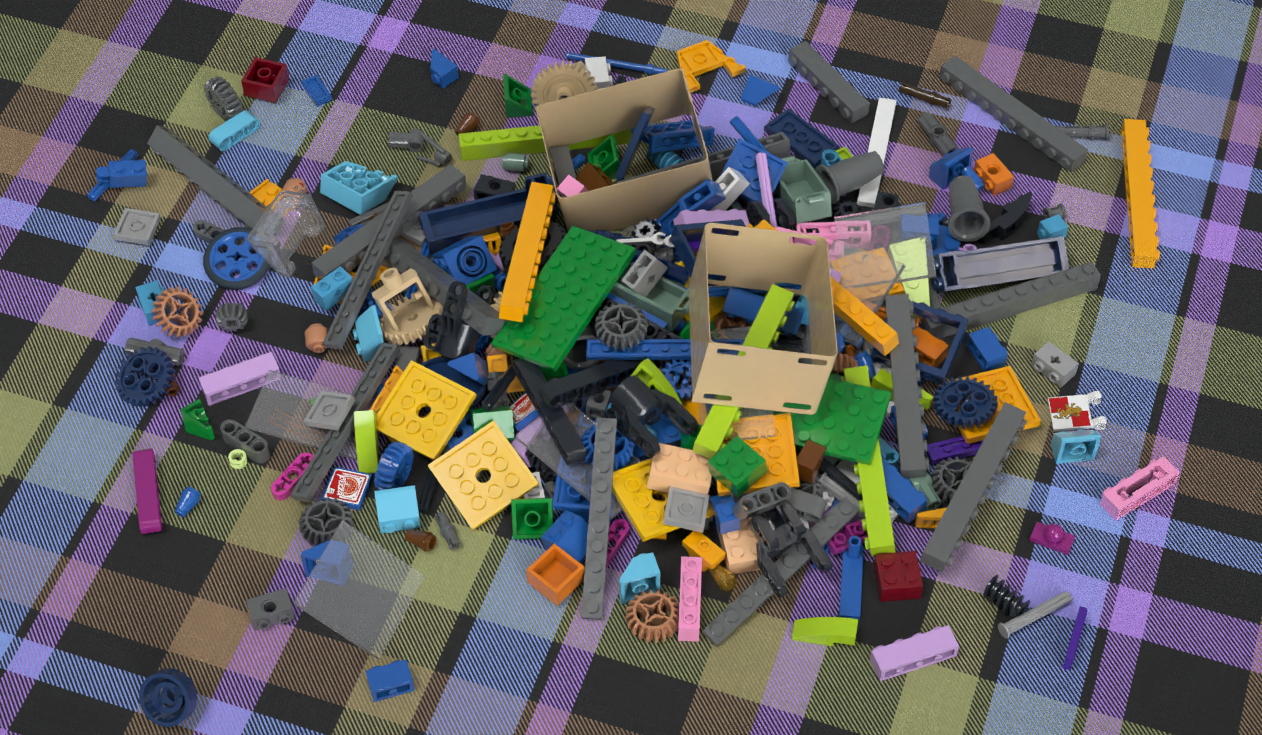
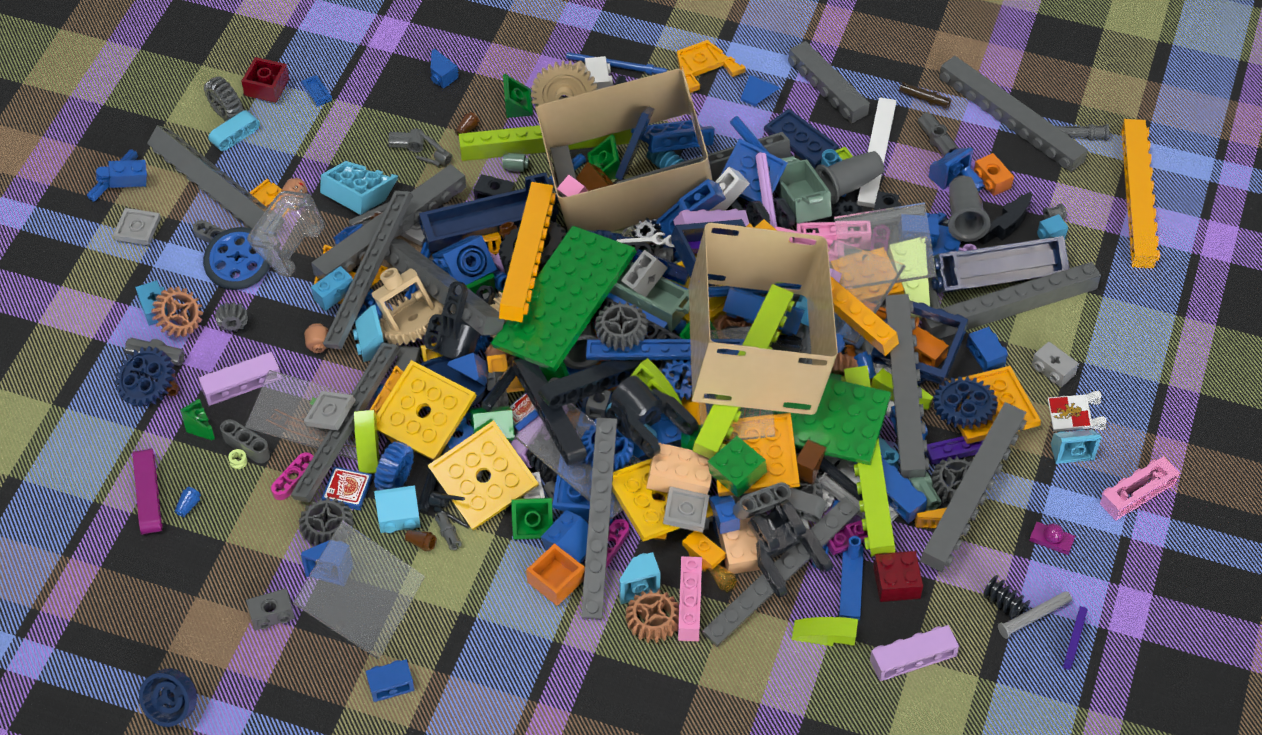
none -> black plant [429,491,470,528]

